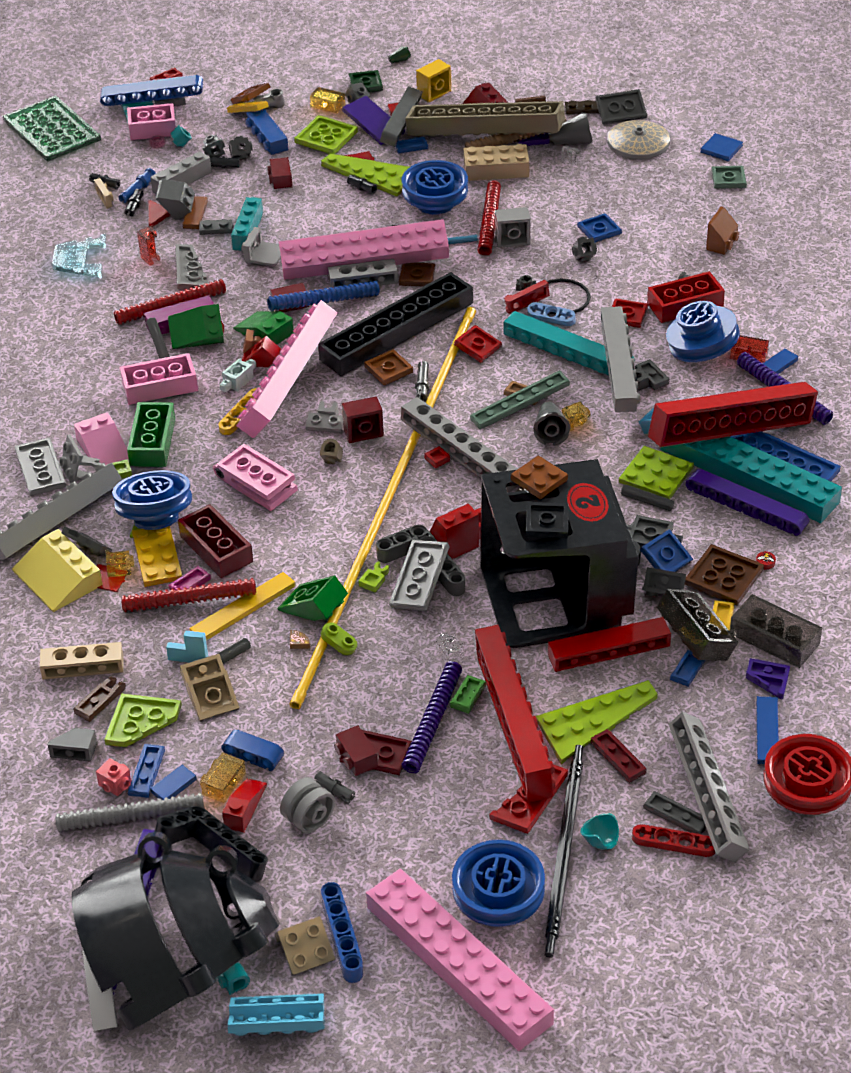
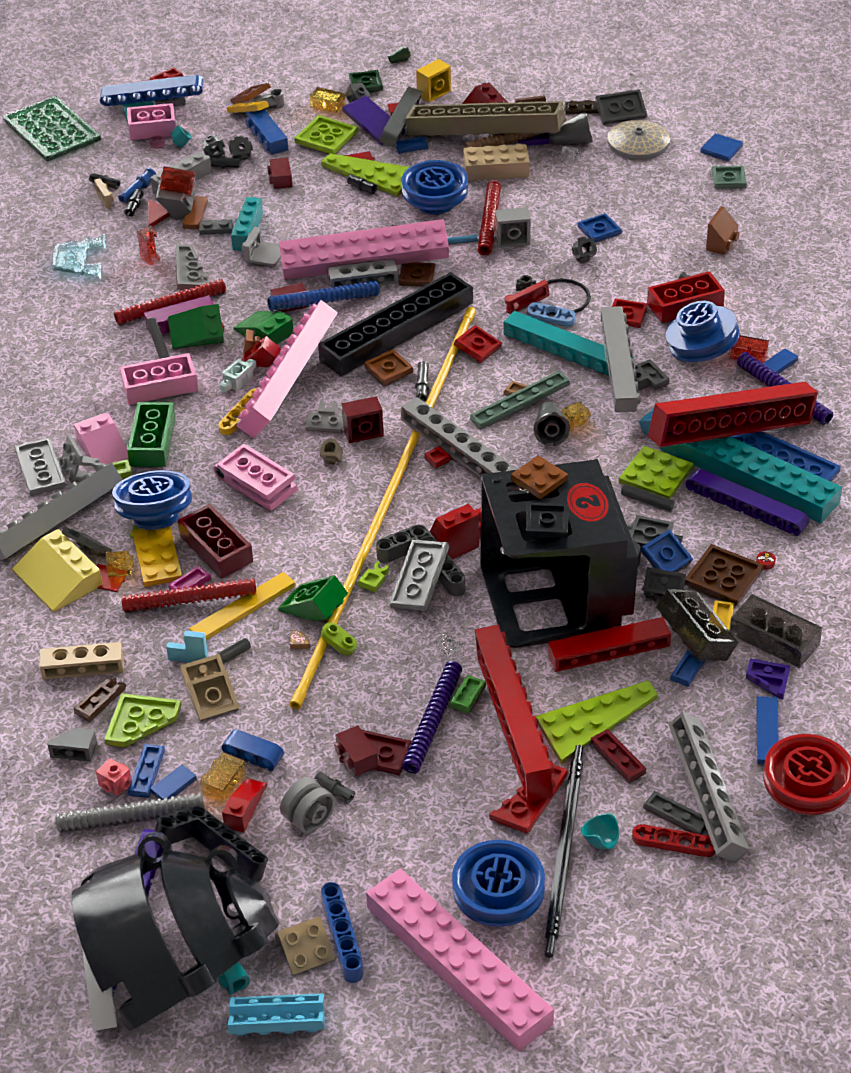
none -> clear red hinge [159,166,196,195]

